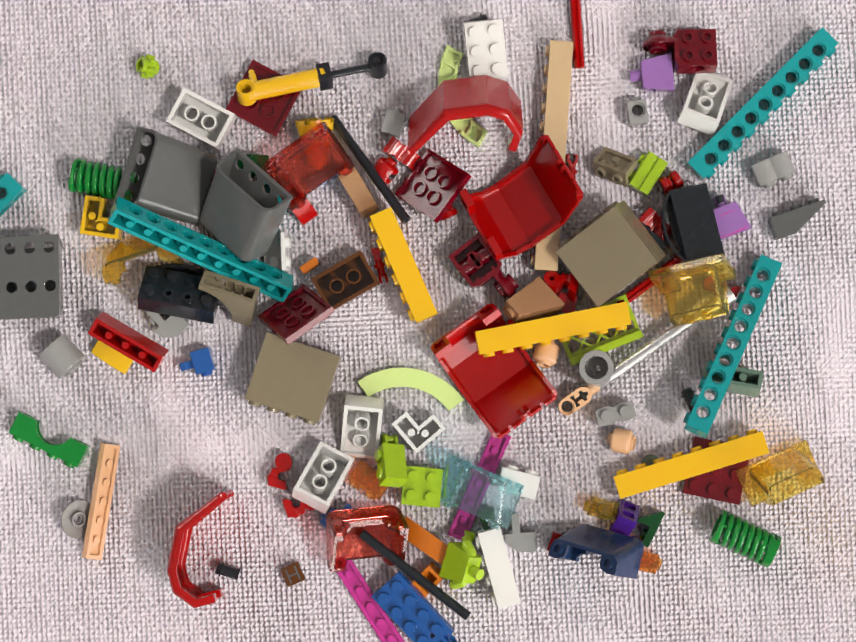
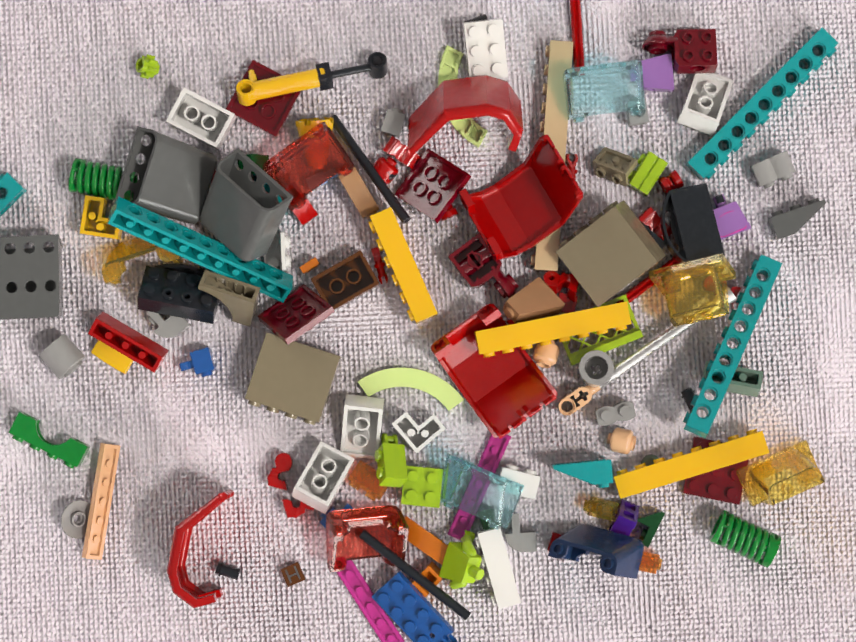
none -> teal slope [551,459,613,488]
none -> clear light blue windscreen [563,60,646,123]

